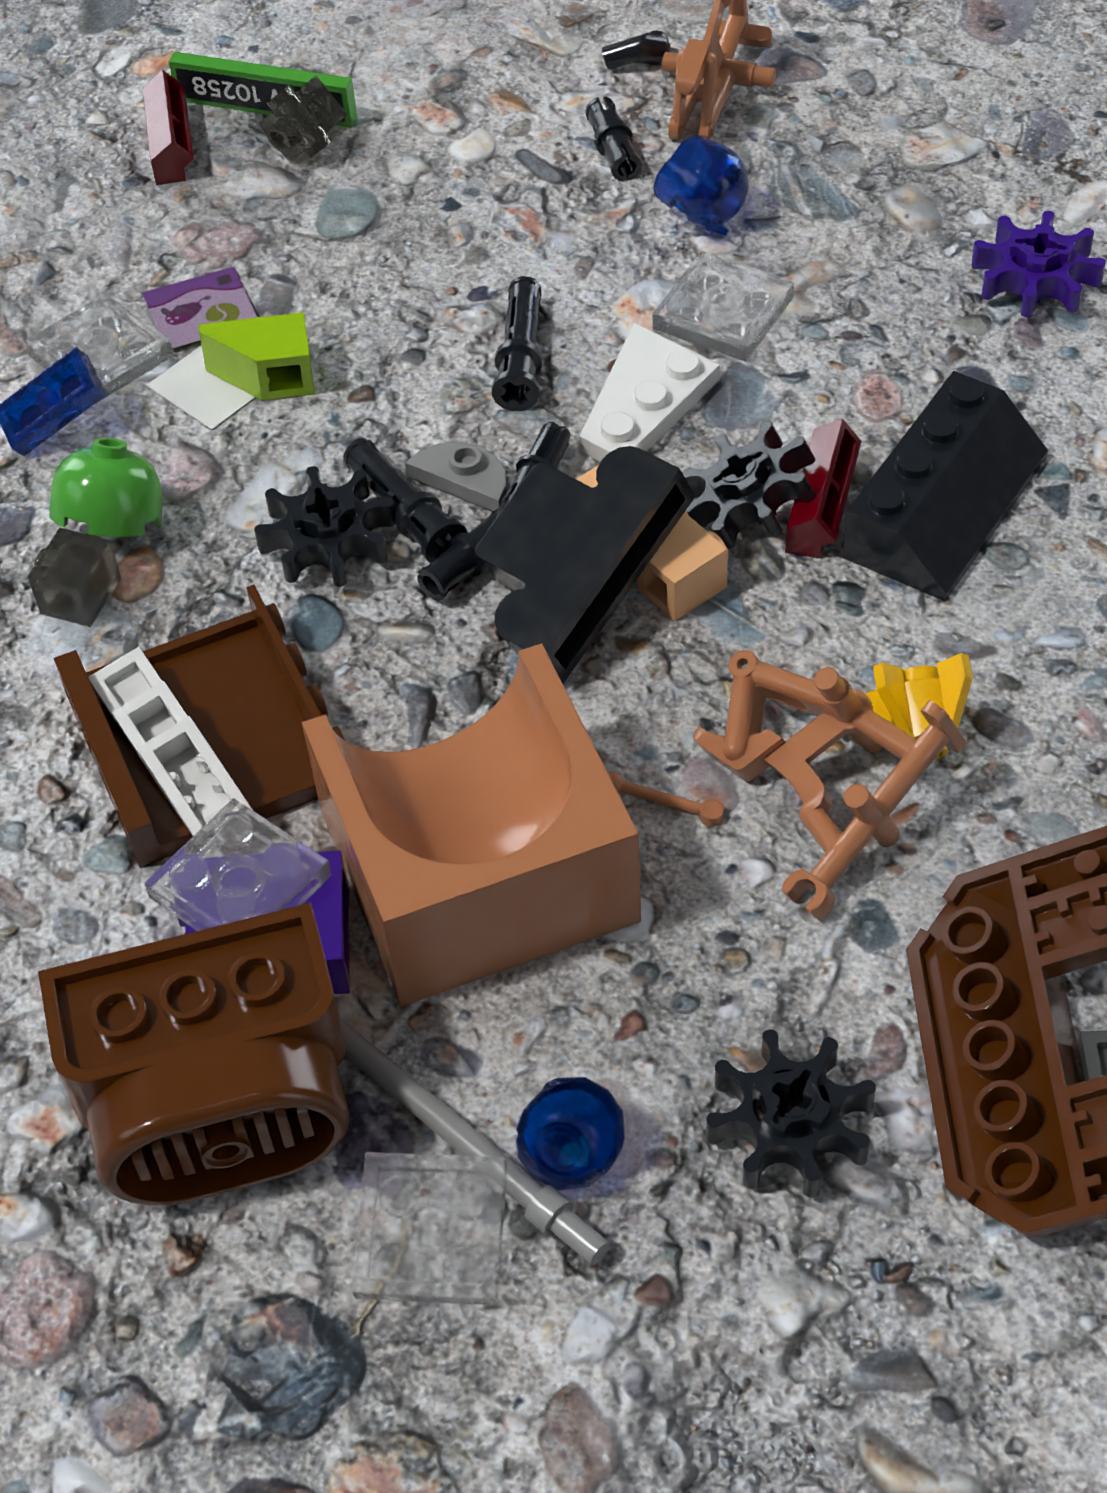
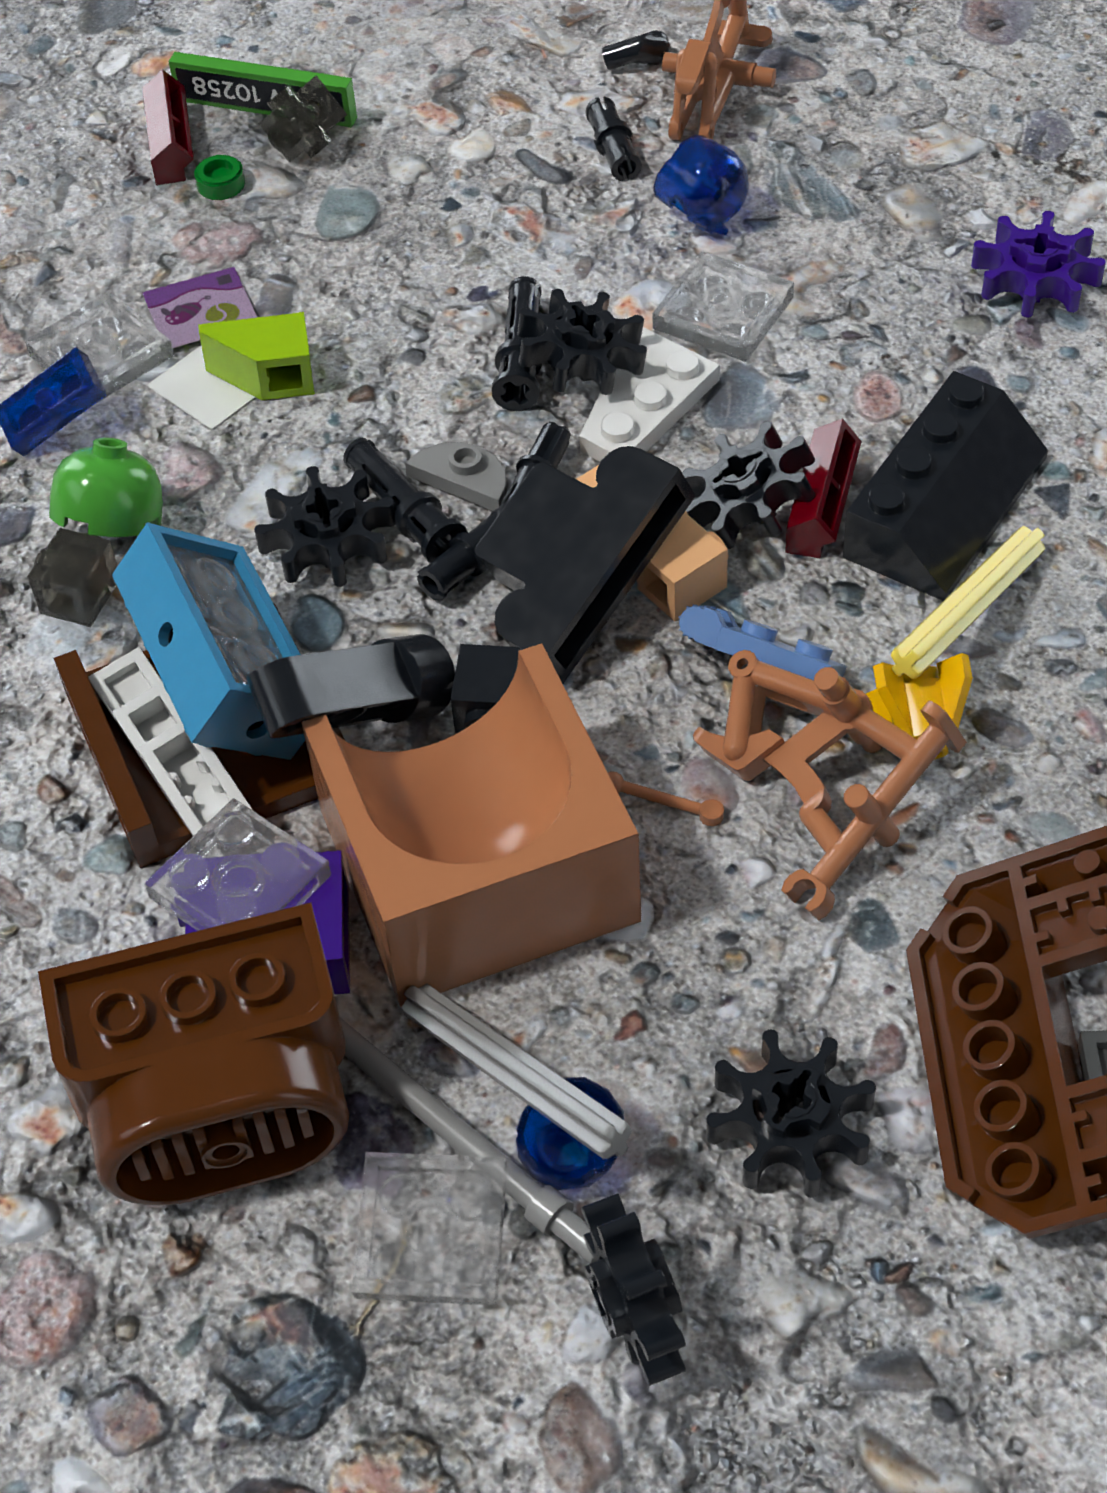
none -> dark azure brick [112,522,305,760]
none -> green tile [194,155,245,200]
none -> black beam [246,634,455,739]
none -> light grey axle [402,984,632,1159]
none -> black brick [451,644,520,734]
none -> black gear [517,289,647,395]
none -> black gear [581,1193,686,1386]
none -> medium blue hinge [678,604,847,680]
none -> light yellow axle [891,526,1045,679]

